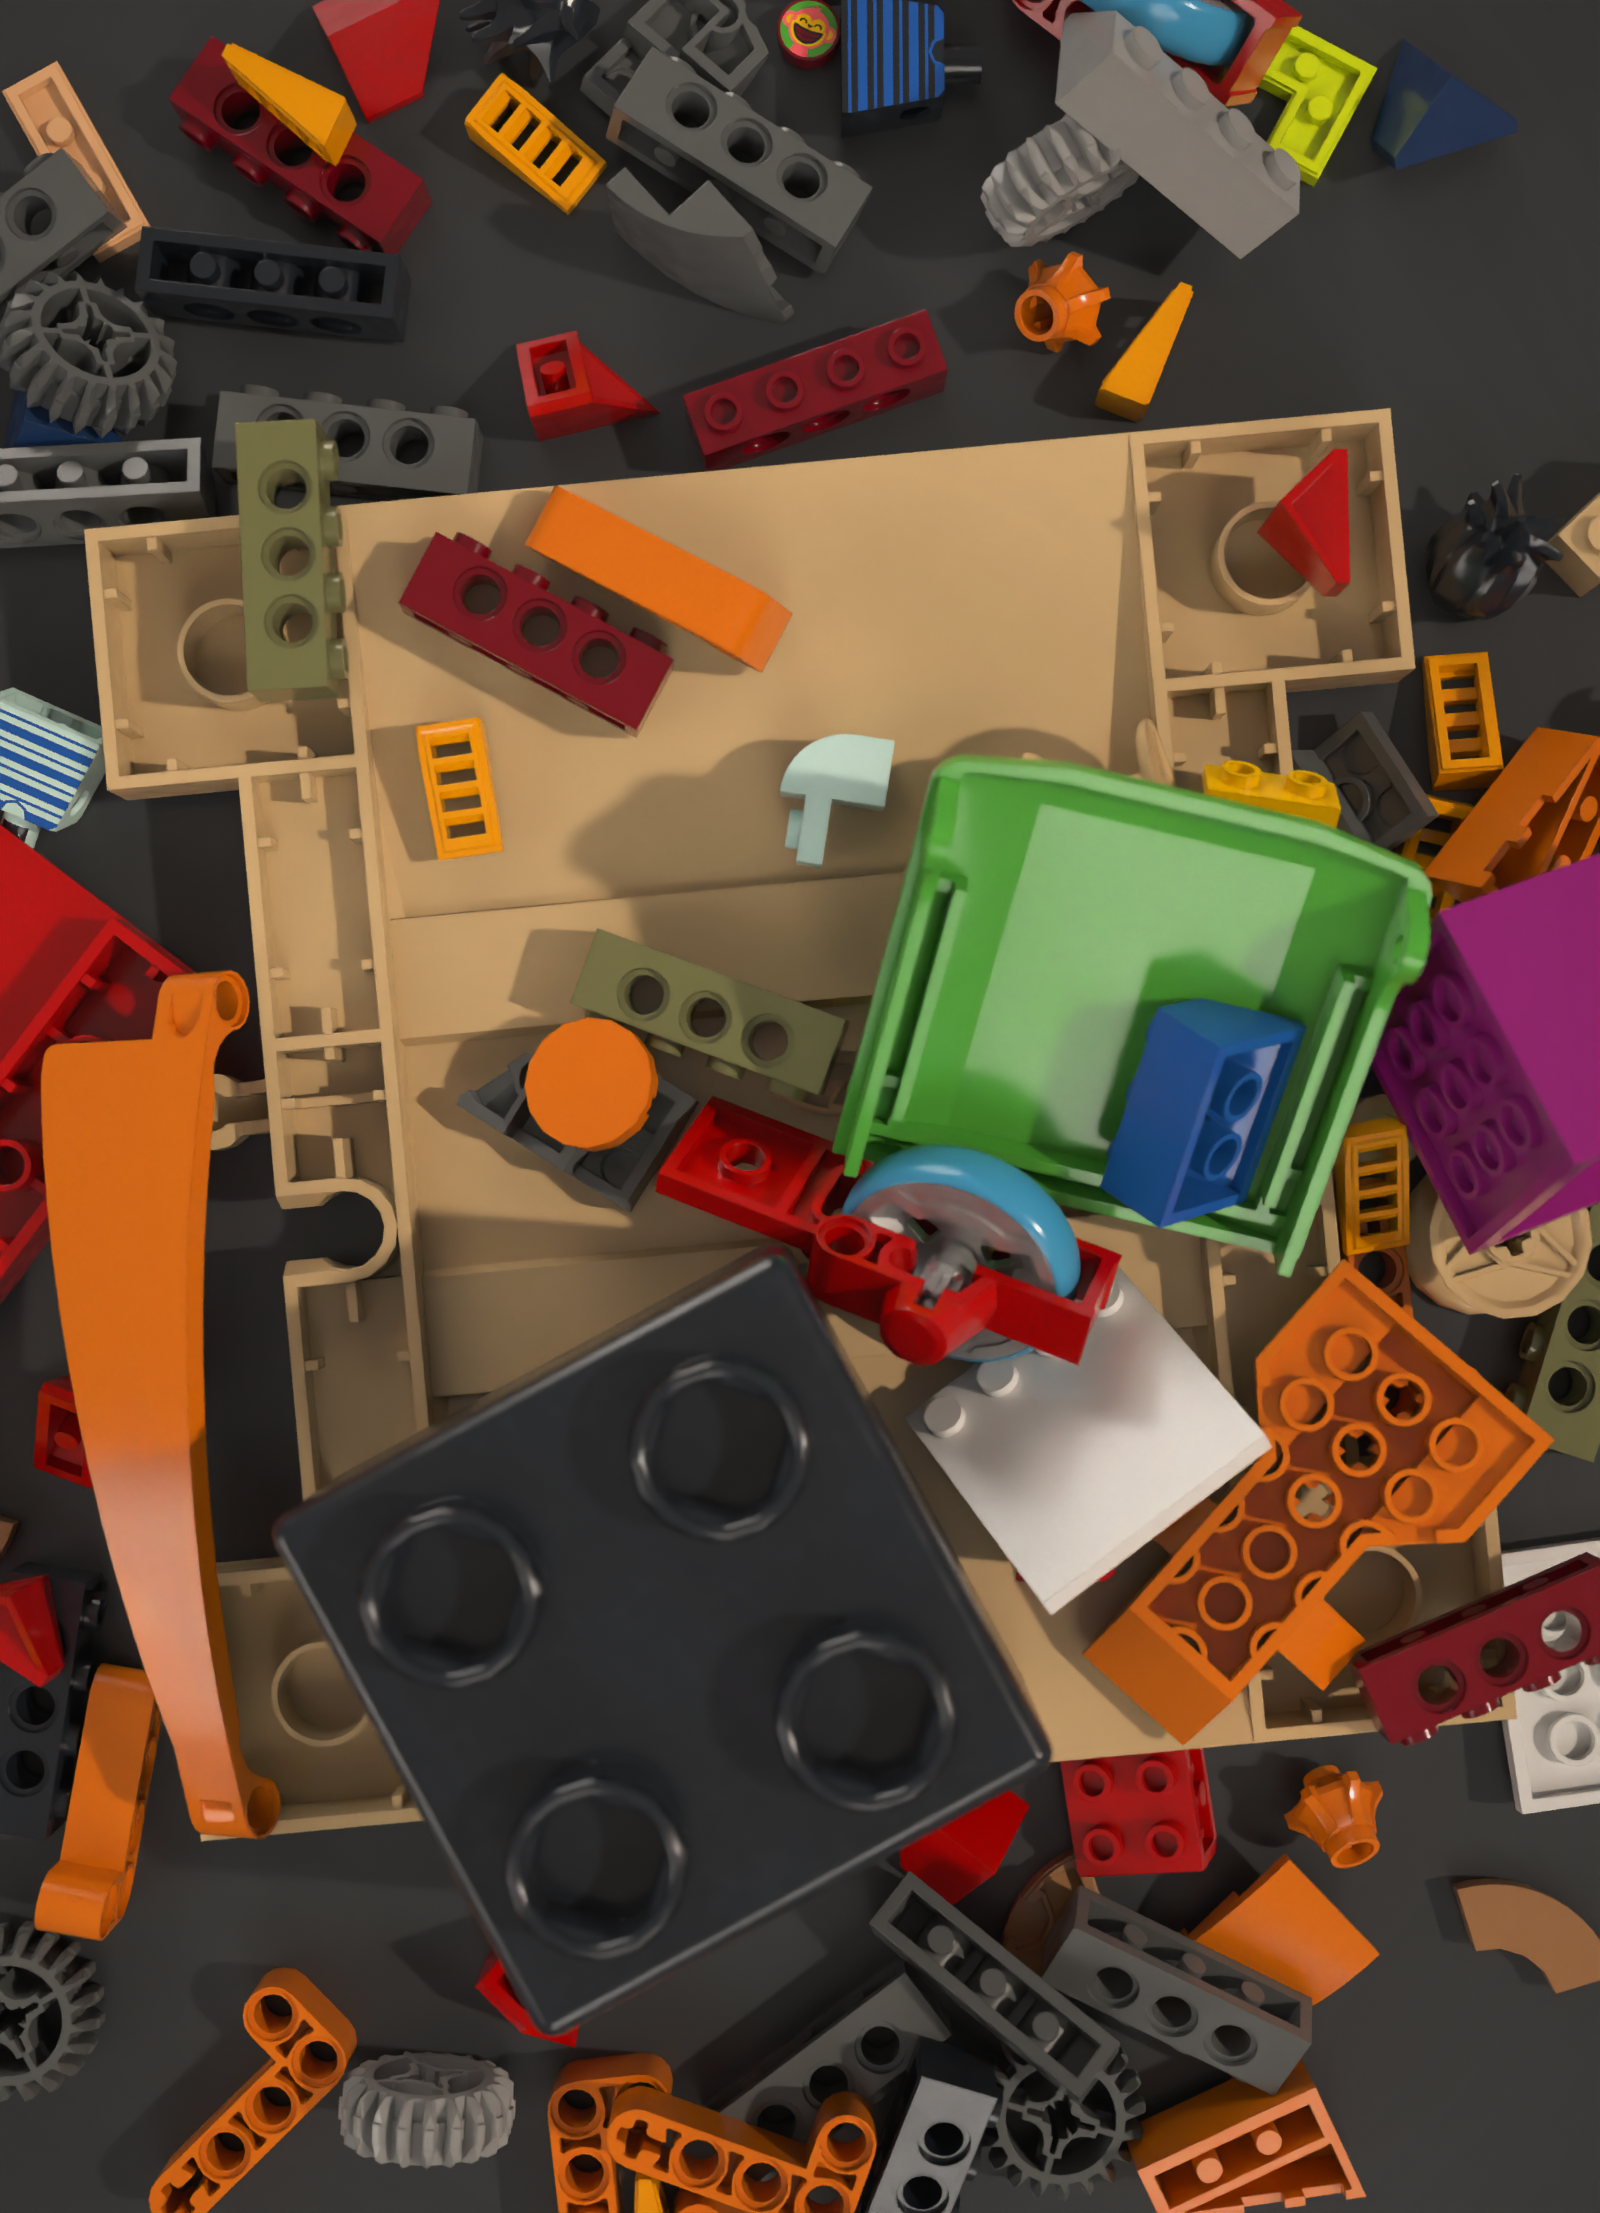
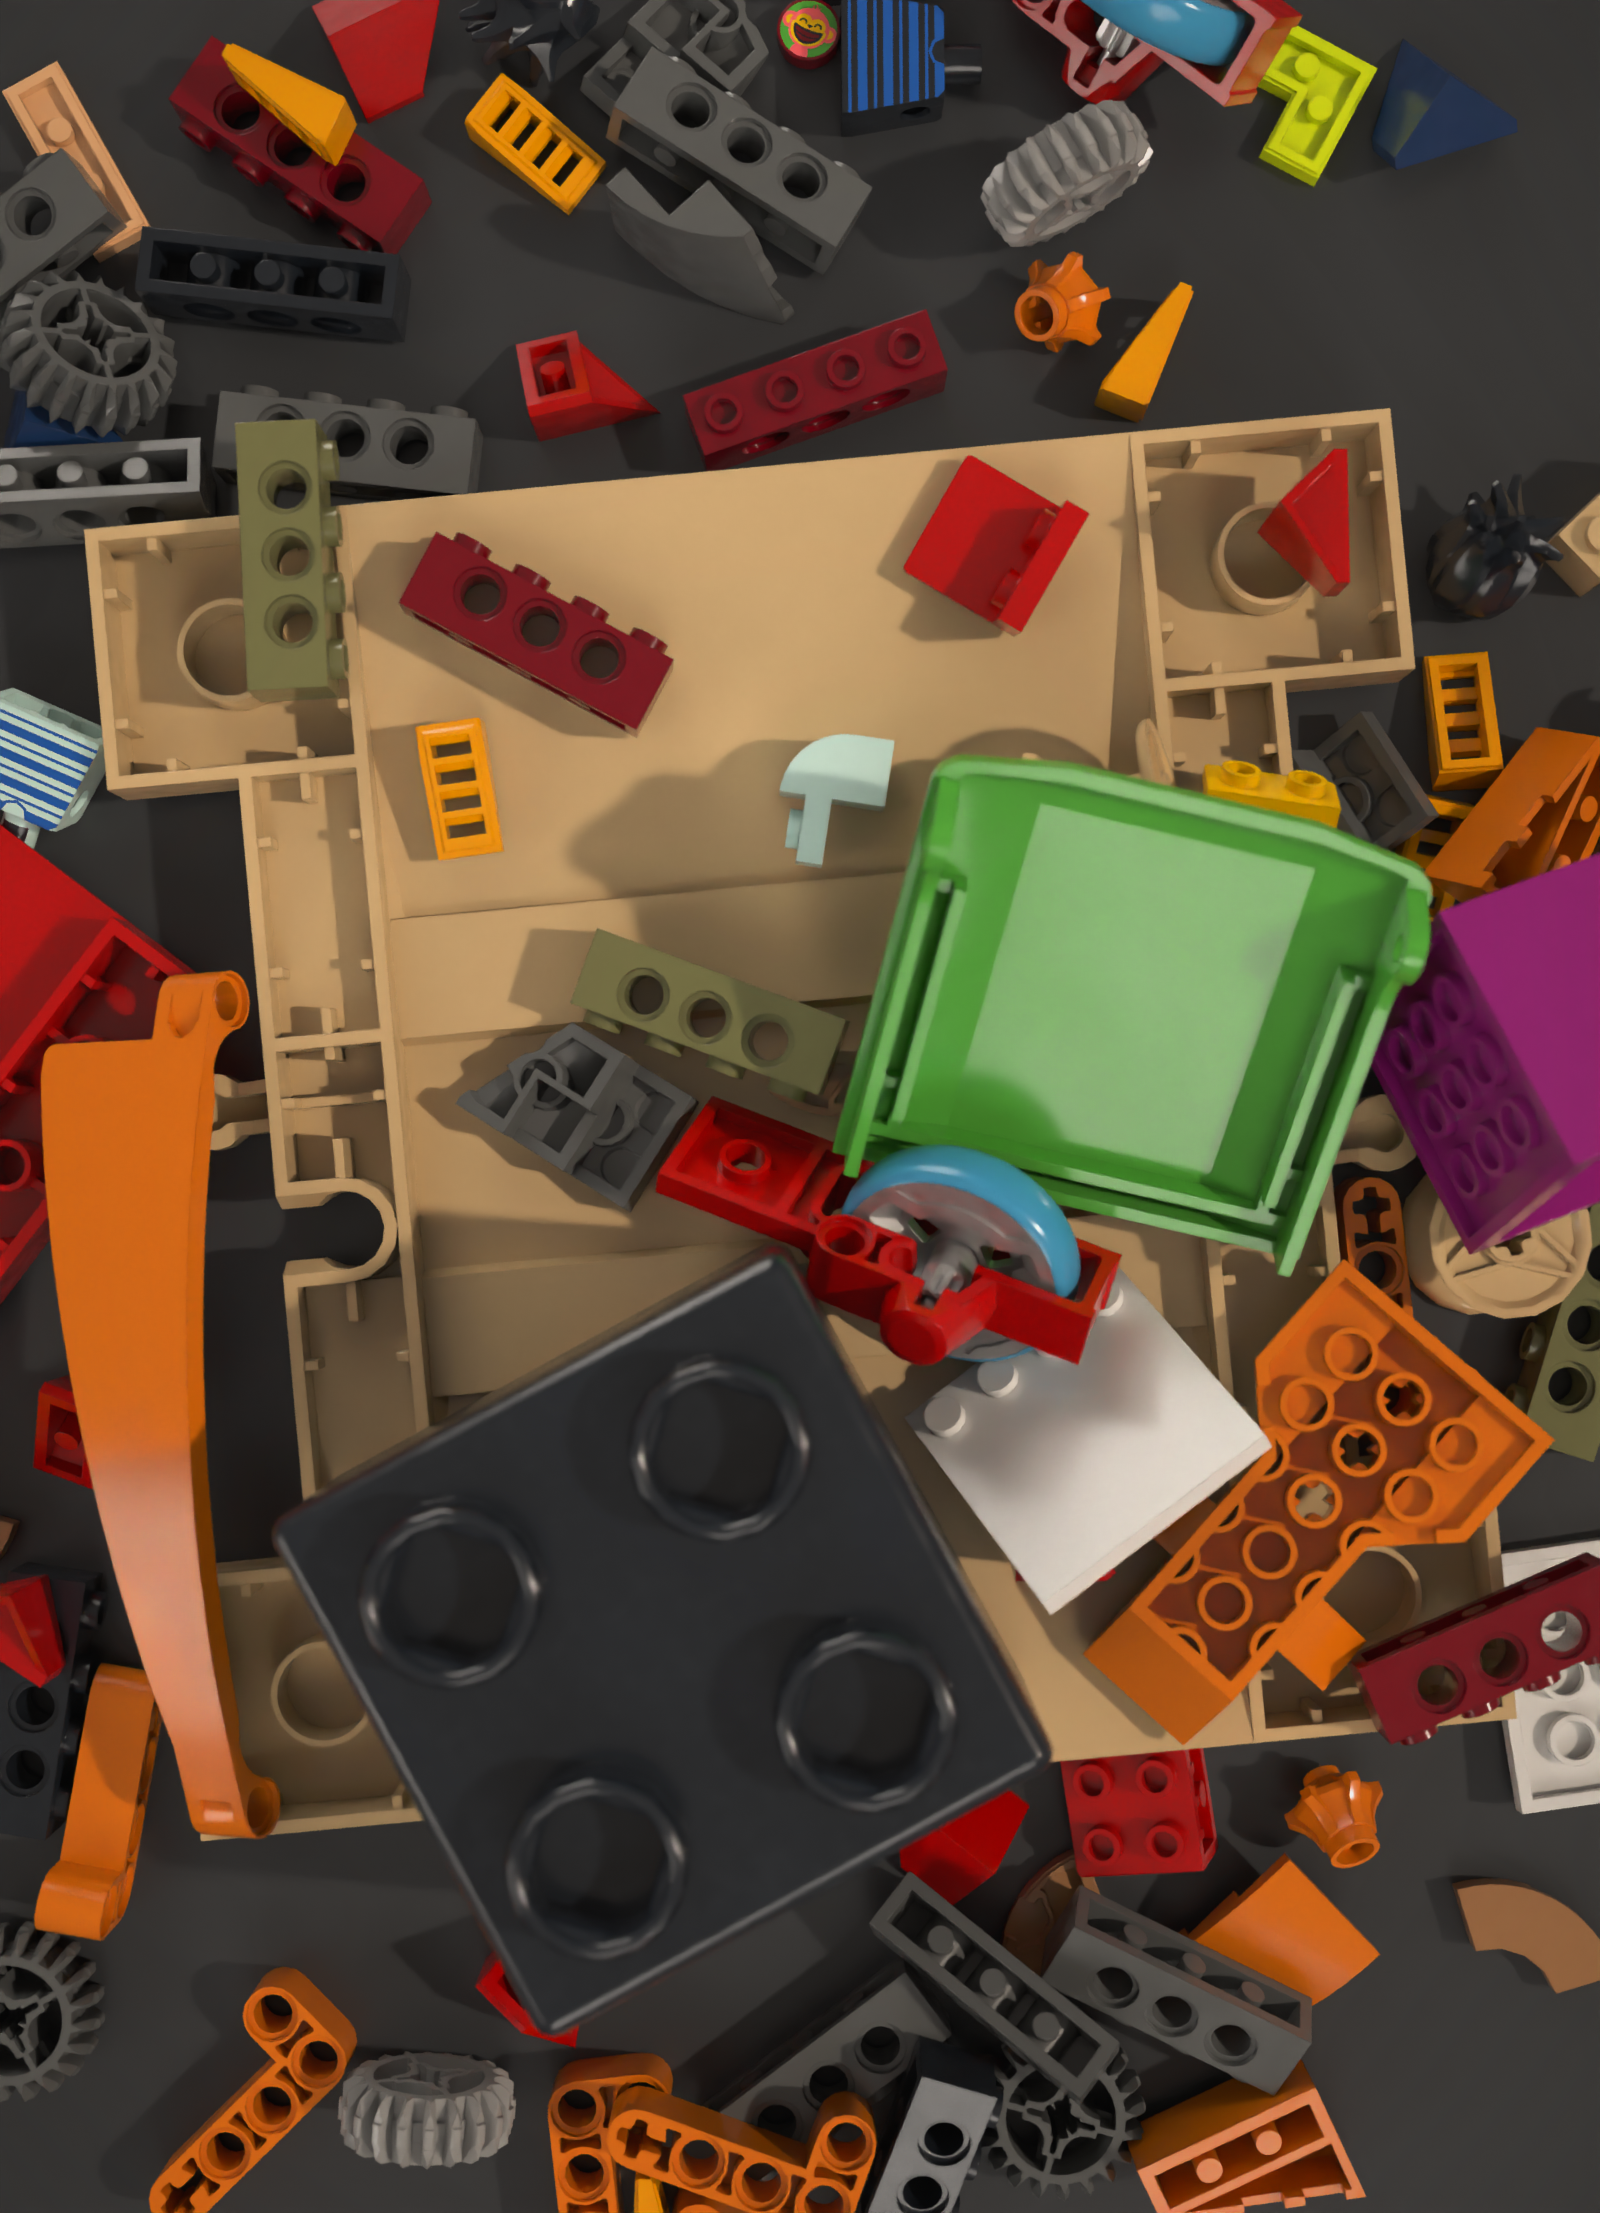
orange beam [525,485,793,673] -> none
orange tile [525,1017,659,1152] -> none
light grey slope [1055,11,1301,259] -> none
blue slope [1100,998,1307,1228] -> none
light orange slope [1333,1117,1410,1256] -> none
none -> red bracket [903,455,1090,636]

